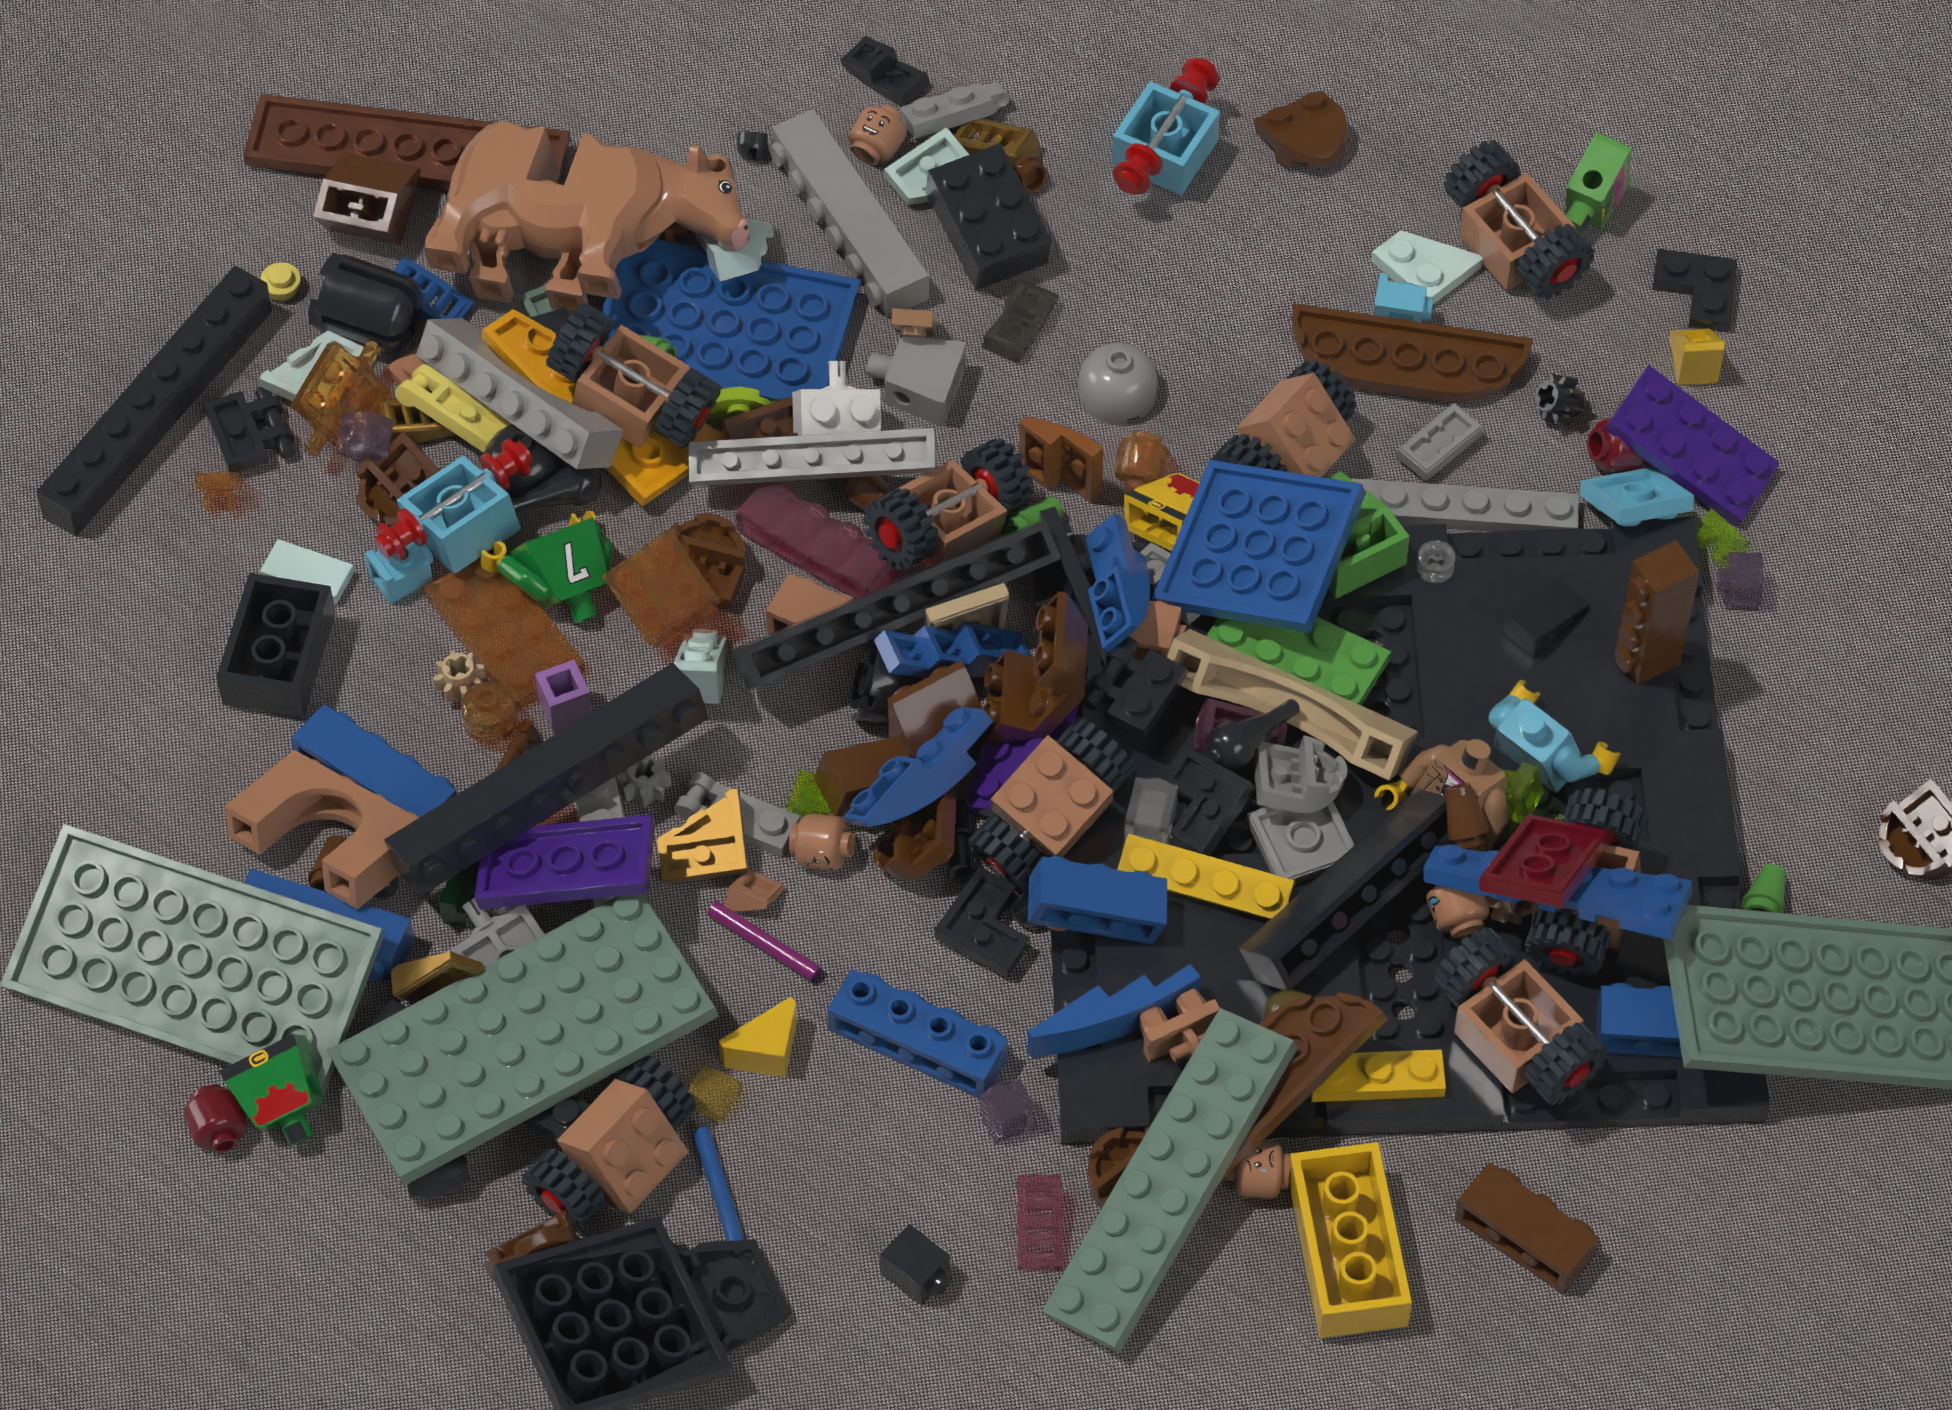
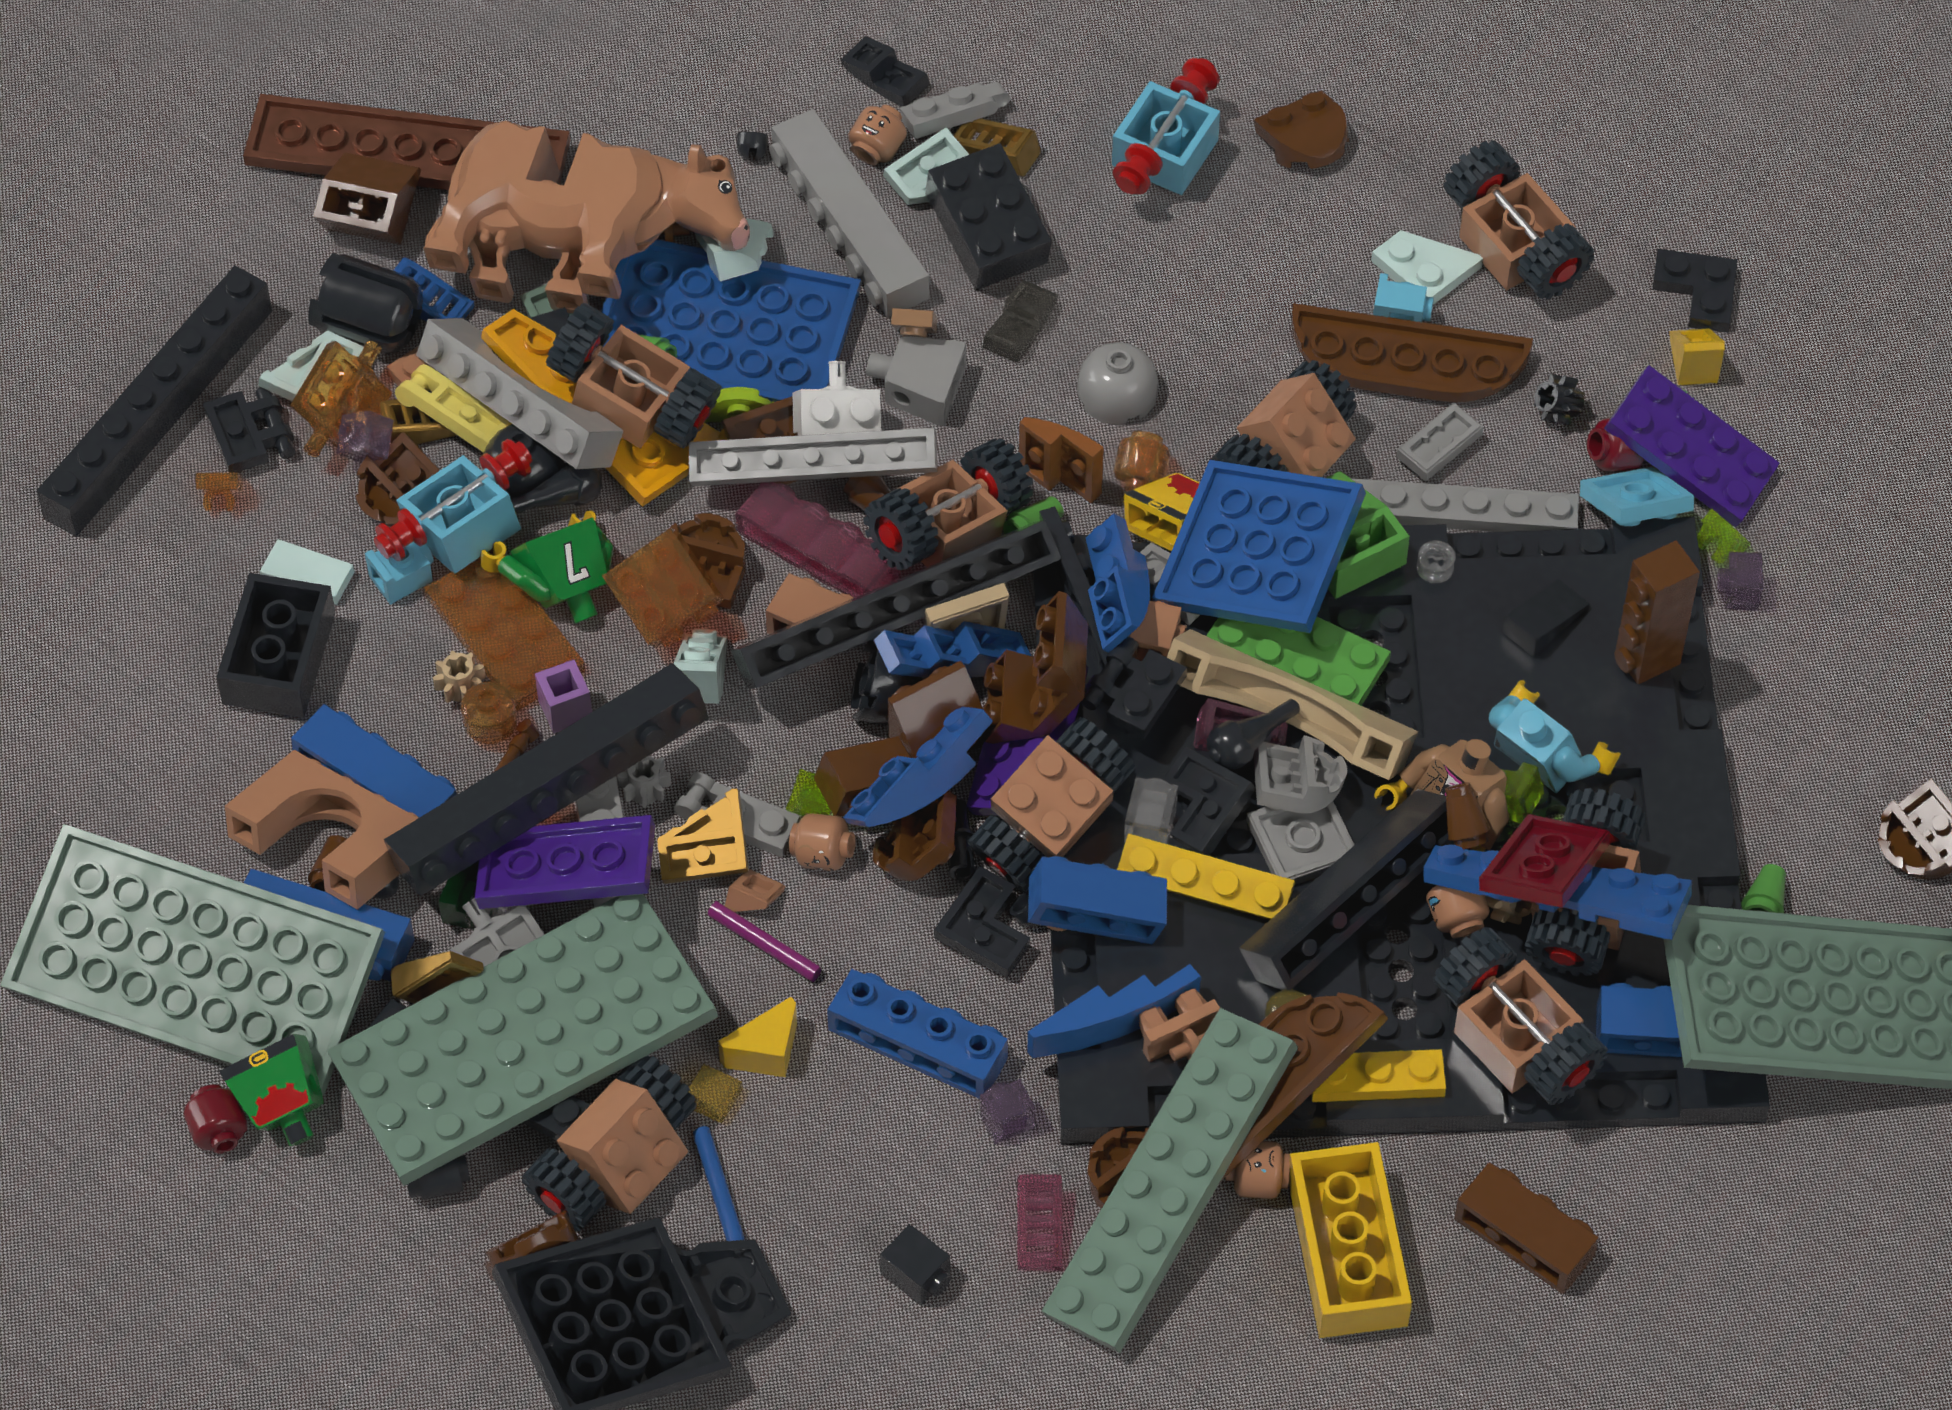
light yellow plate [260,262,301,301] -> none
reddish brown plate [1013,154,1047,193] -> none
bright green torso [1566,132,1632,234] -> none

